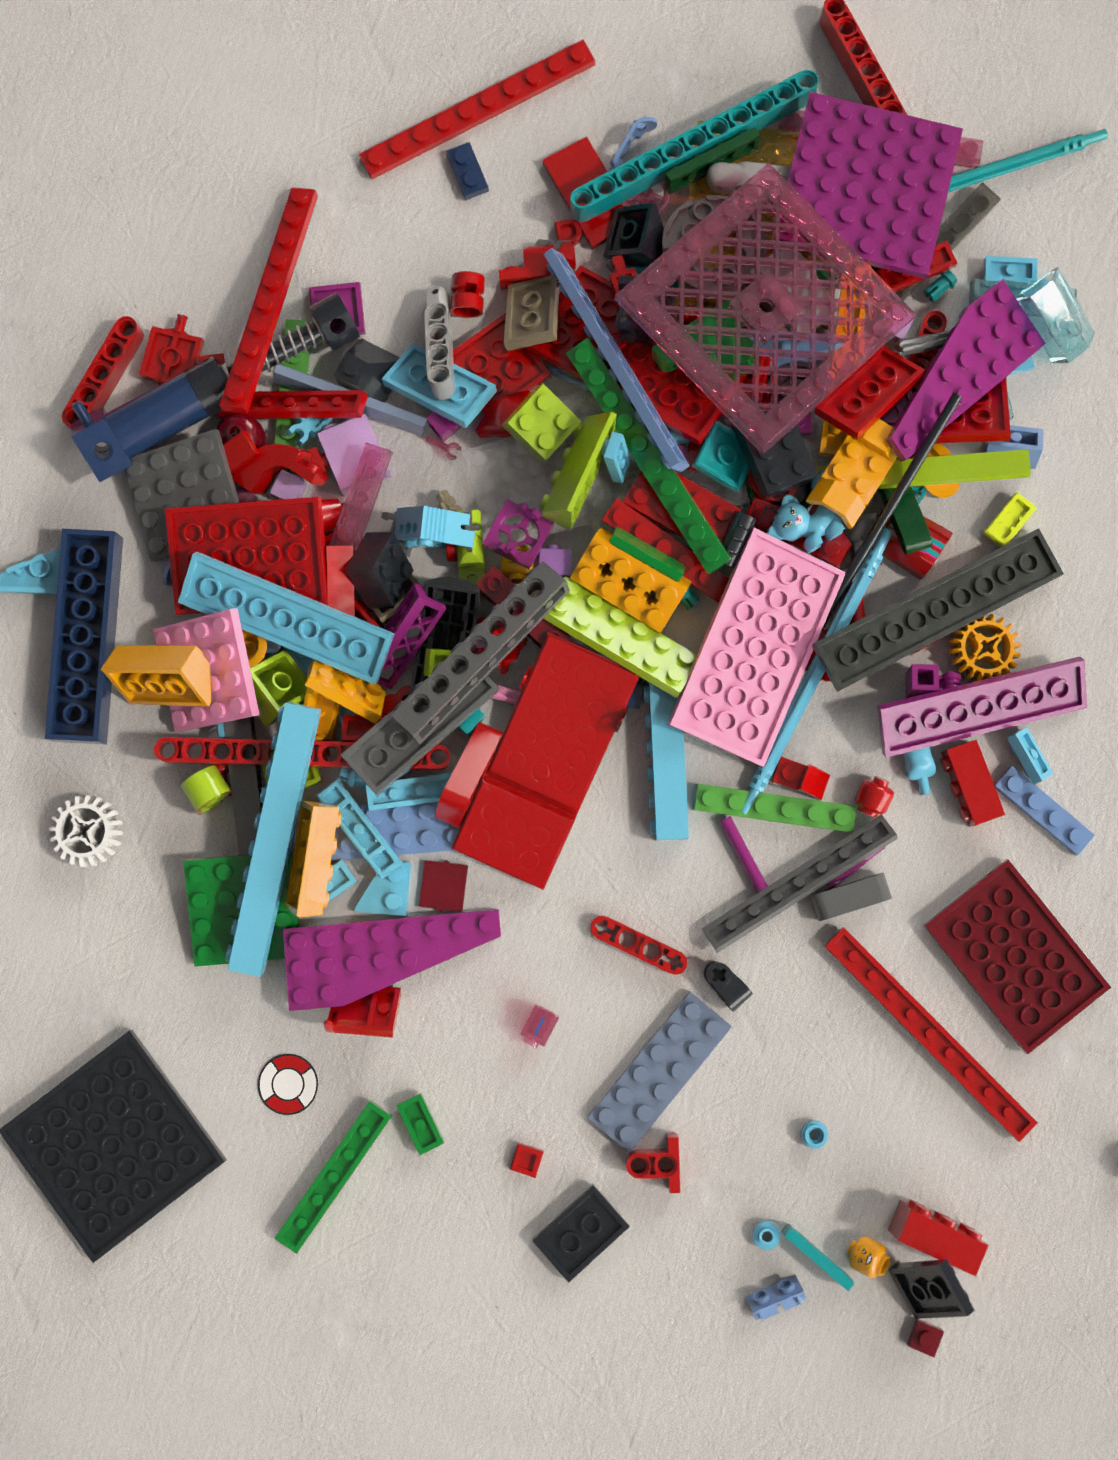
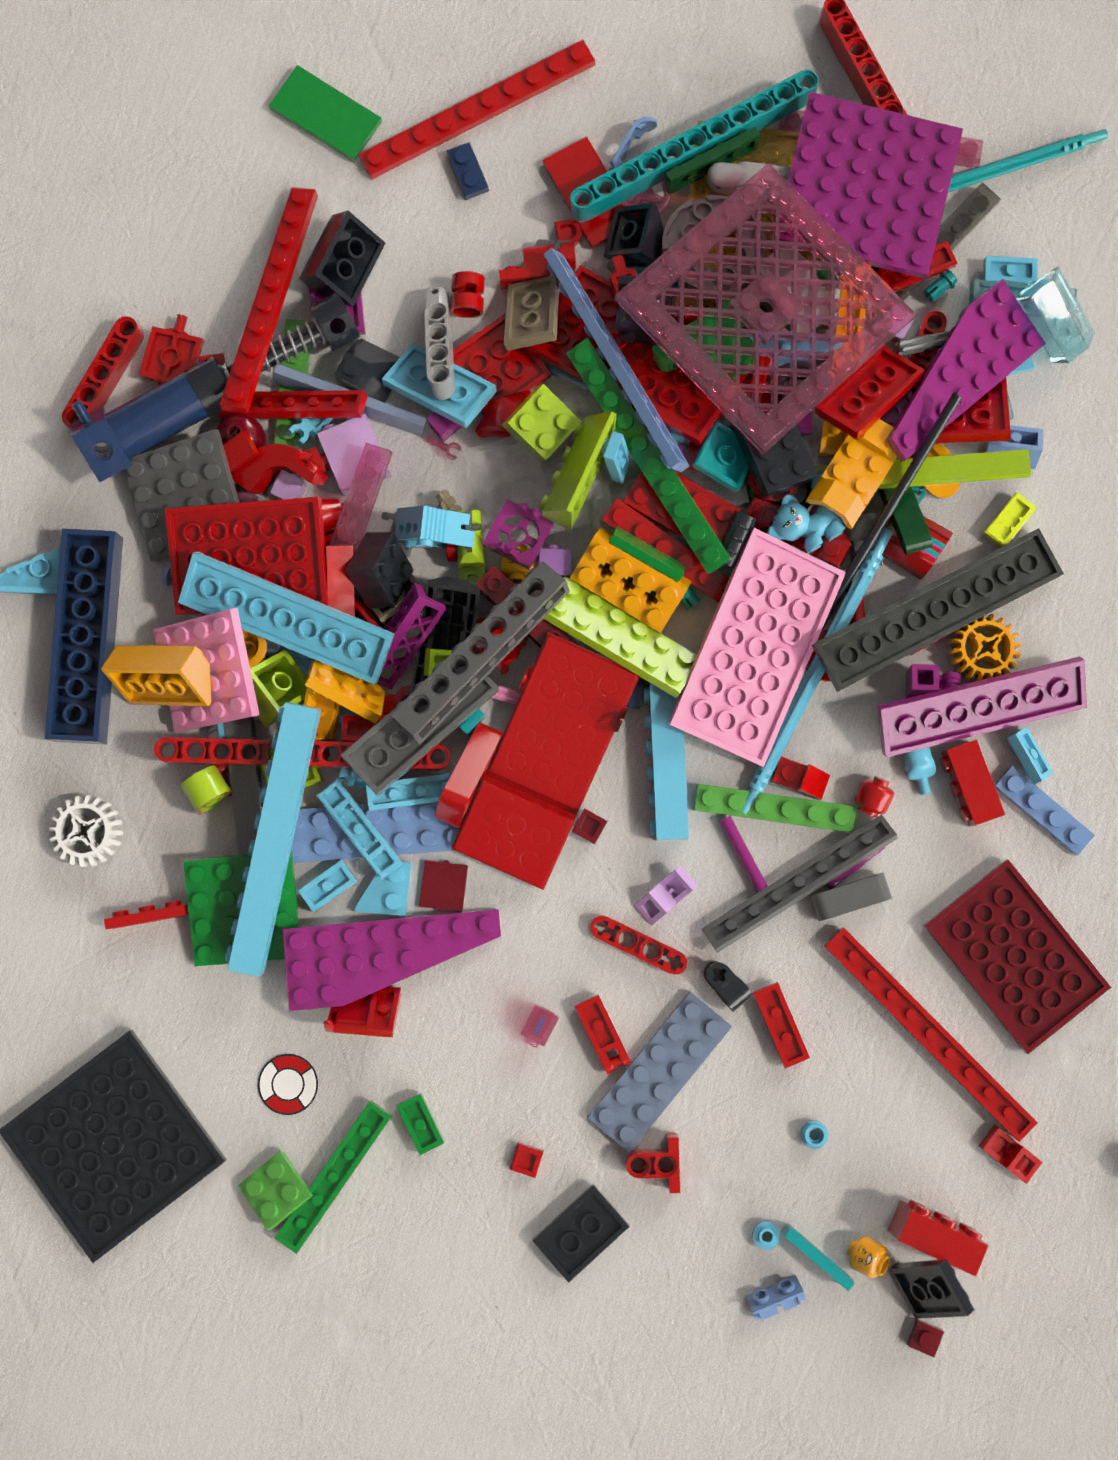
light orange slope [285,800,341,917] -> none
none -> red plate [104,900,189,930]
none -> bright green plate [238,1151,313,1230]
none -> green tile [269,65,382,162]
none -> black slope [299,210,386,307]
none -> dark red plate [572,808,608,845]
none -> red plate [574,994,632,1075]
none -> lavender slope [634,866,698,925]
none -> red plate [752,982,810,1069]
none -> red slope [978,1125,1043,1184]

